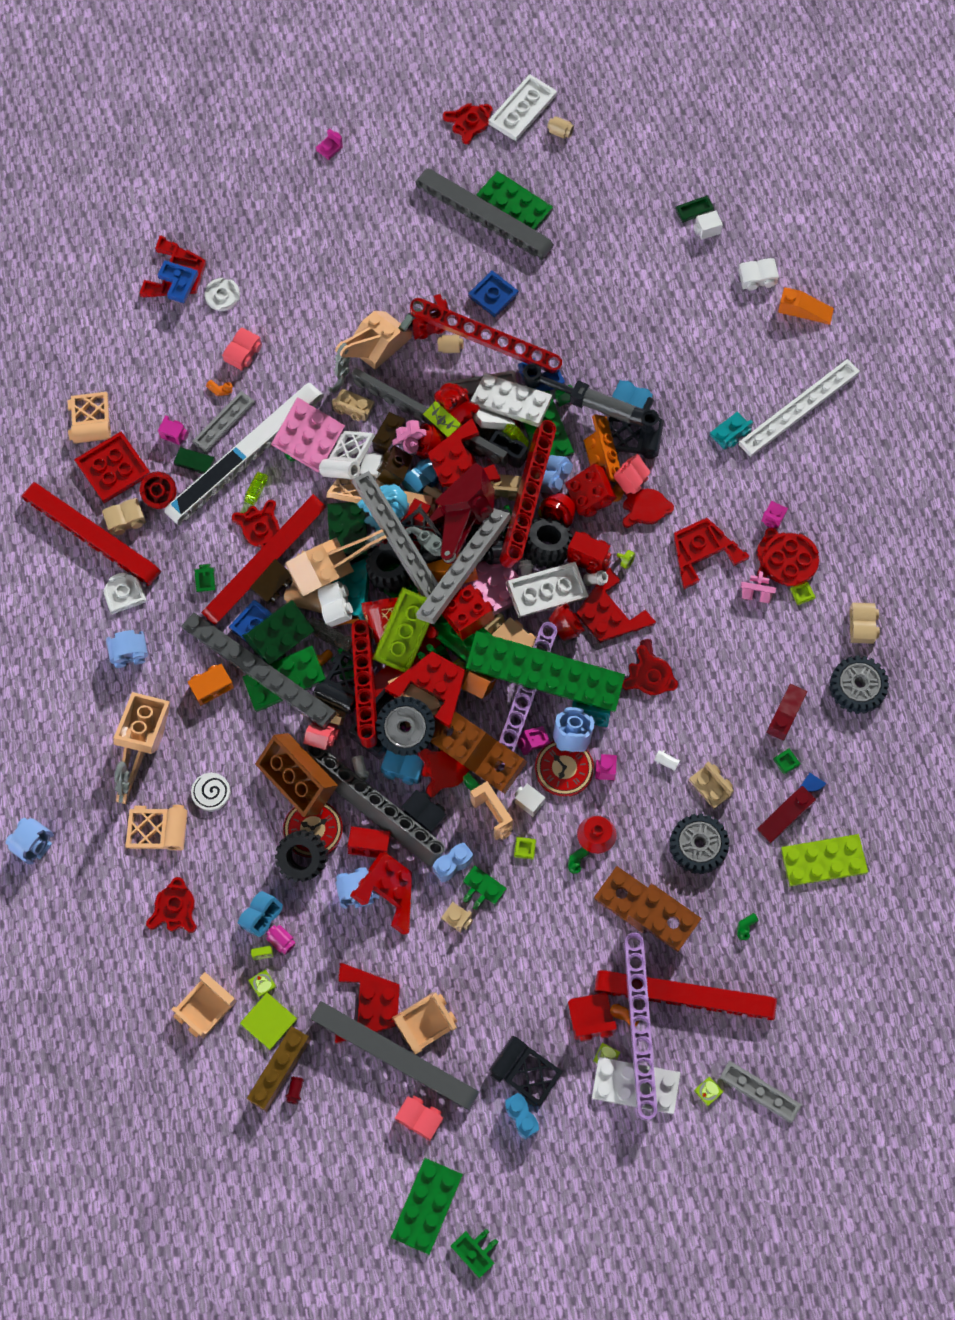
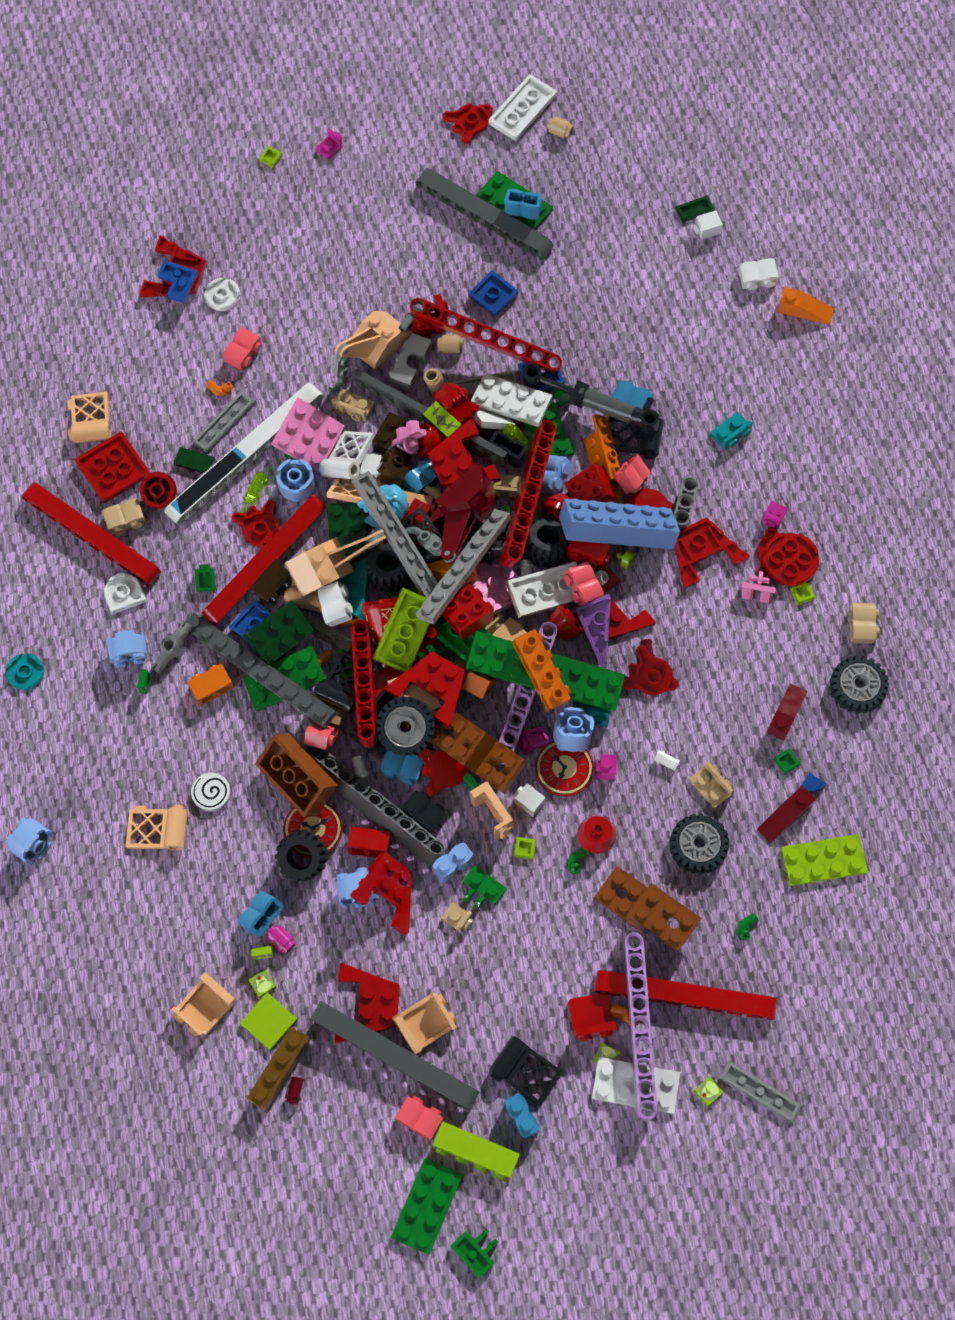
light nougat slope [114,692,170,804] -> none
red tile [146,877,197,933] -> none
dark pink brick [158,415,189,445] -> none
white plate [738,359,860,457] -> none
none -> teal tile [6,653,45,691]
none -> green tile [137,669,151,694]
none -> light grey pin [151,620,193,674]
none -> lime tile [259,146,283,168]
none -> light blue brick [276,459,315,502]
none -> light grey arch [388,333,432,392]
none -> tan brick [424,368,446,393]
none -> lime brick [433,1121,520,1181]
none -> dark azure brick [504,189,542,219]
none -> orange brick [512,629,571,712]
none -> medium blue brick [559,499,680,549]
none -> coral brick [564,561,604,606]
none -> medium lavender wing [575,594,611,668]
none -> light grey beam [674,477,698,530]

